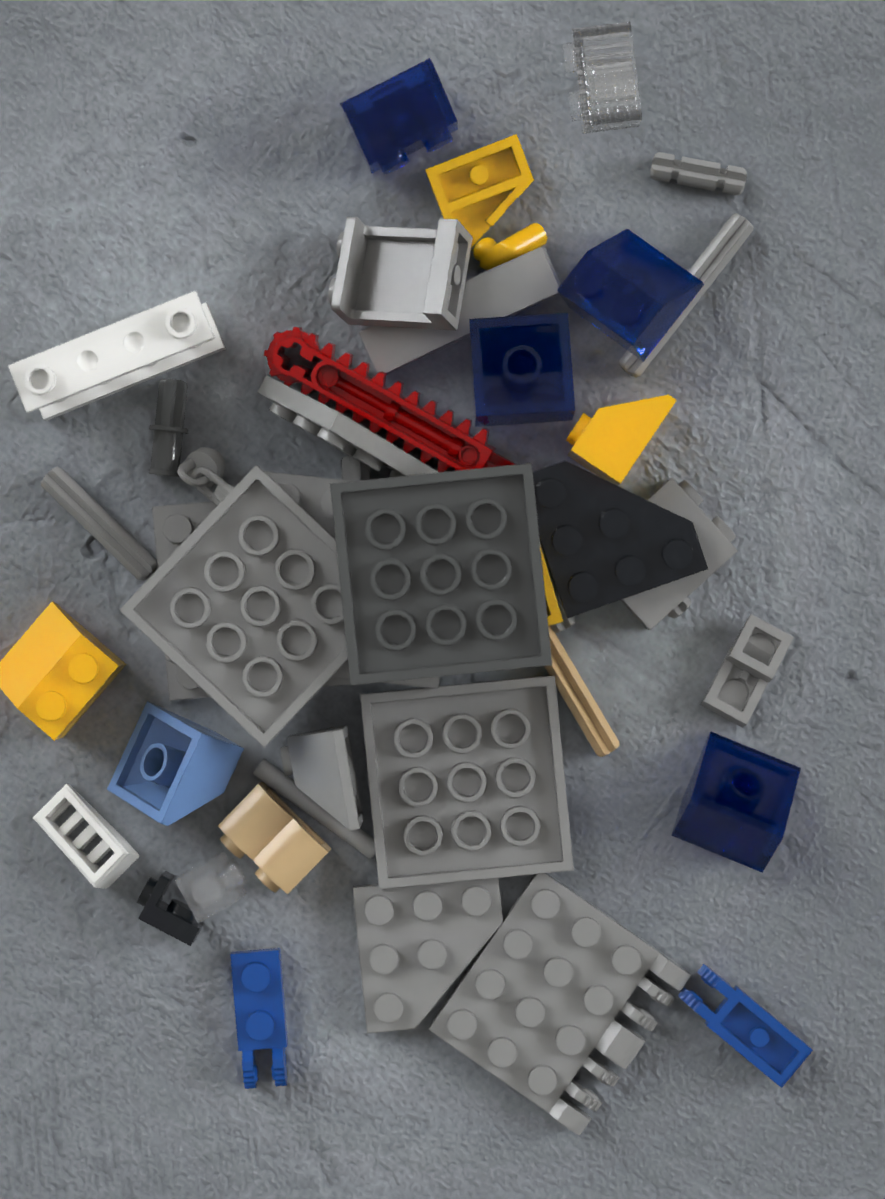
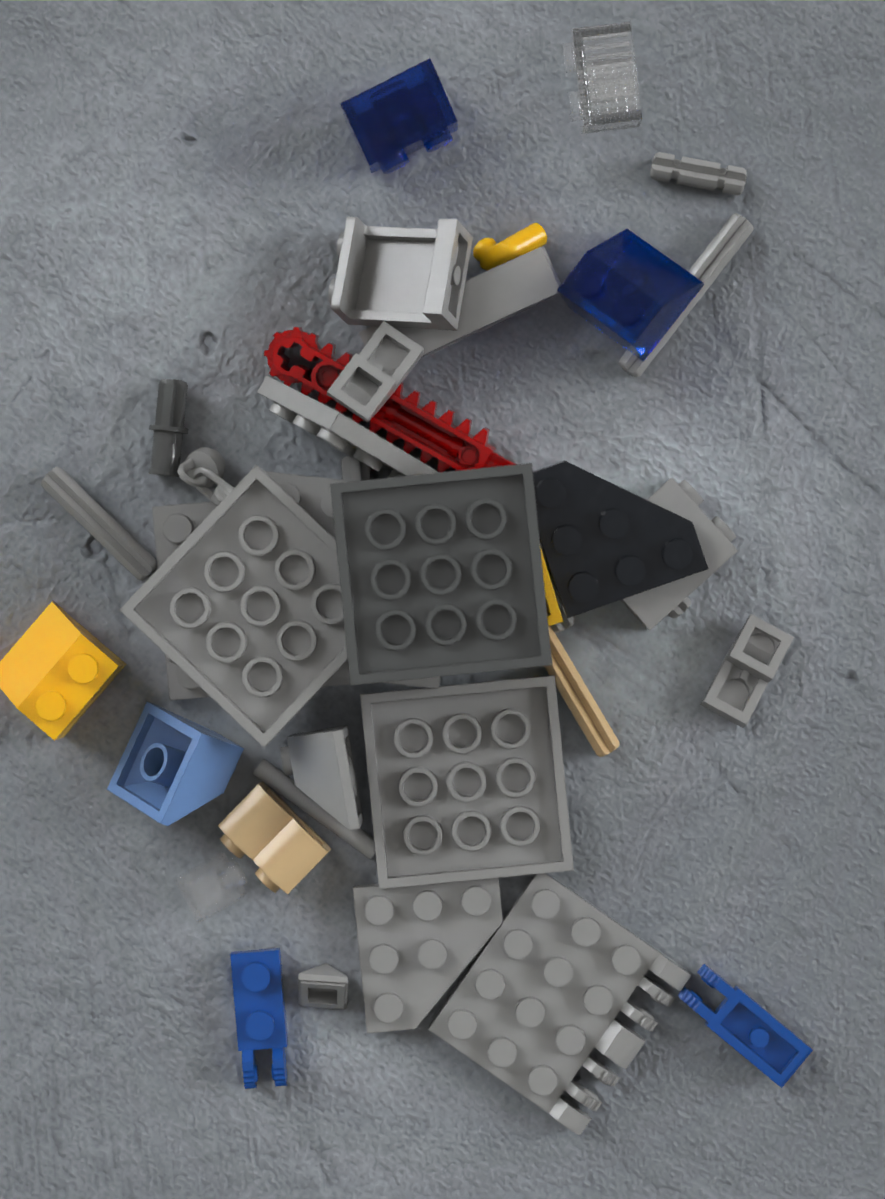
white fence [8,291,226,421] -> none
white slope [33,784,139,889] -> none
black bracket [137,871,204,946] -> none
yellow wing [424,134,534,248] -> none
clear blue slope [469,313,575,427] -> none
yellow slope [565,395,677,486] -> none
clear blue slope [671,732,801,873] -> none
none -> light grey slope [298,963,348,1009]
none -> light grey slope [327,321,424,423]

